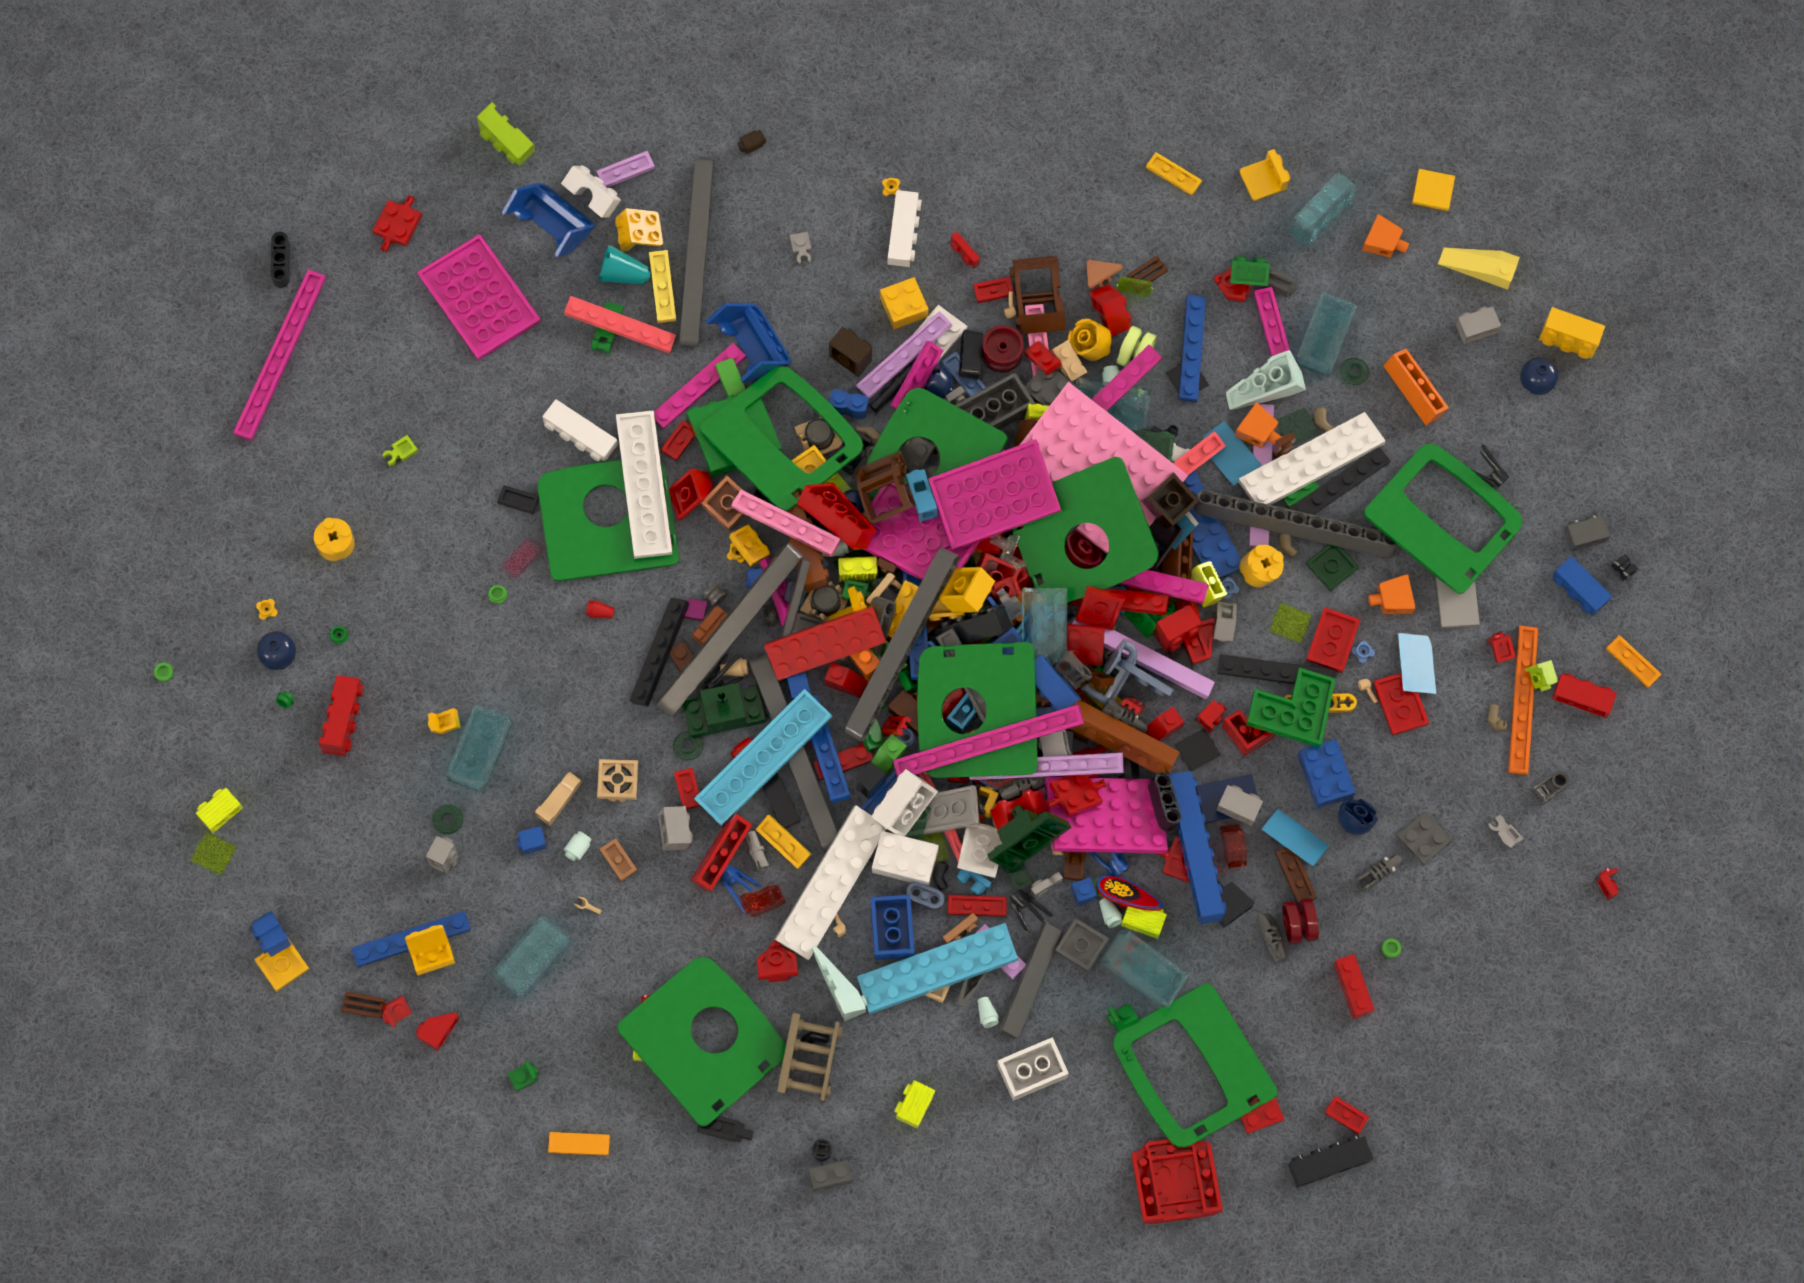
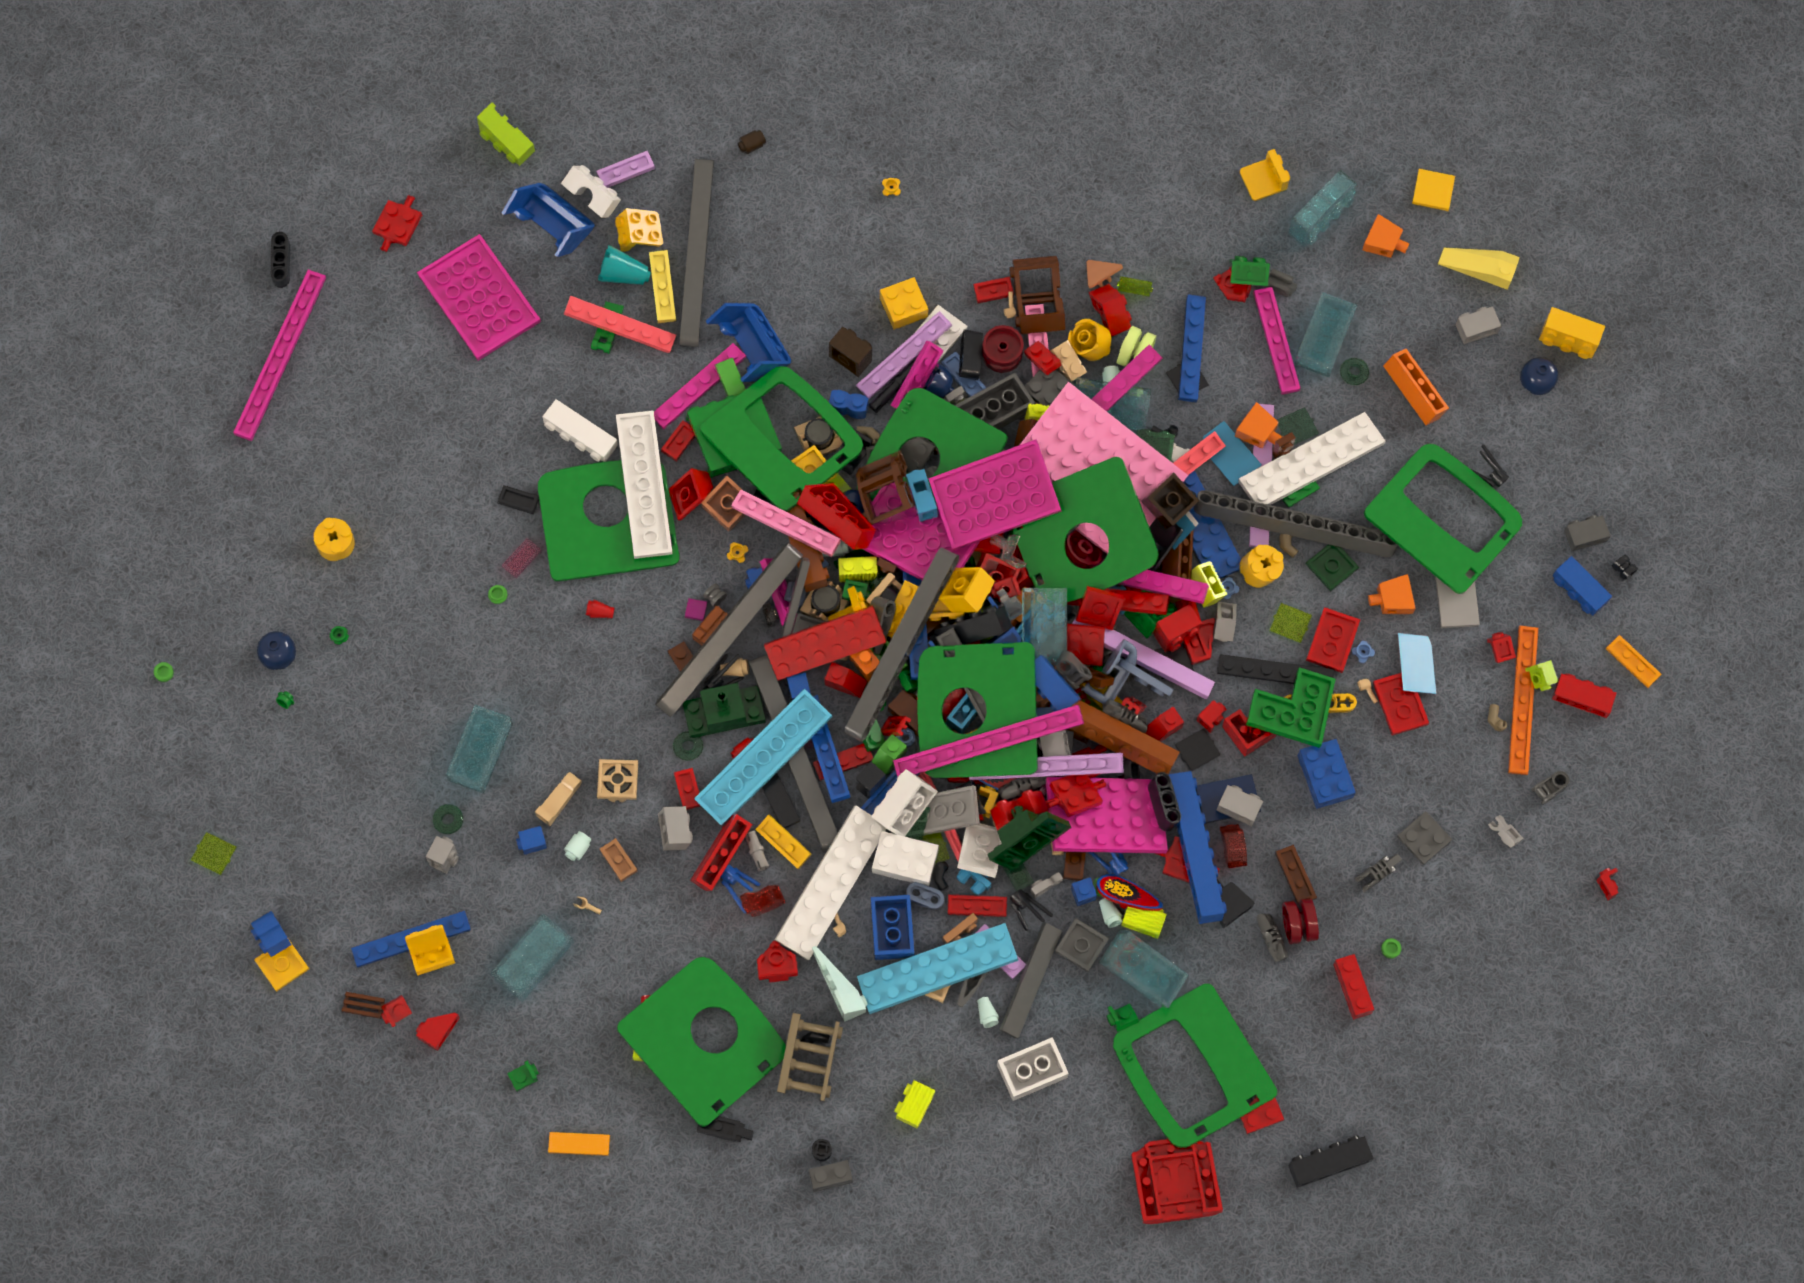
neon yellow brick [196,788,243,833] -> none
yellow plate [256,599,278,620] -> none
red wedge [318,675,364,757] -> none
lime plate [382,435,418,466] -> none
yellow bracket [428,708,461,734] -> none
black plate [629,598,690,707] -> none
yellow bracket [729,524,770,567] -> none
light grey plate [790,232,811,265] -> none
white brick [888,190,922,267] -> none
red plate [950,231,980,269] -> none
reddish brown tile [1127,255,1168,291] -> none
yellow tile [1146,152,1202,196] -> none
light aqua wedge [1226,350,1306,410] -> none
dark azure sticker [1261,809,1329,866] -> none
black plate [1289,447,1391,515] -> none
dark tan arm [1314,406,1333,432] -> none
red plate [1324,1096,1369,1135] -> none
dark blue cylinder [1338,797,1378,835] -> none

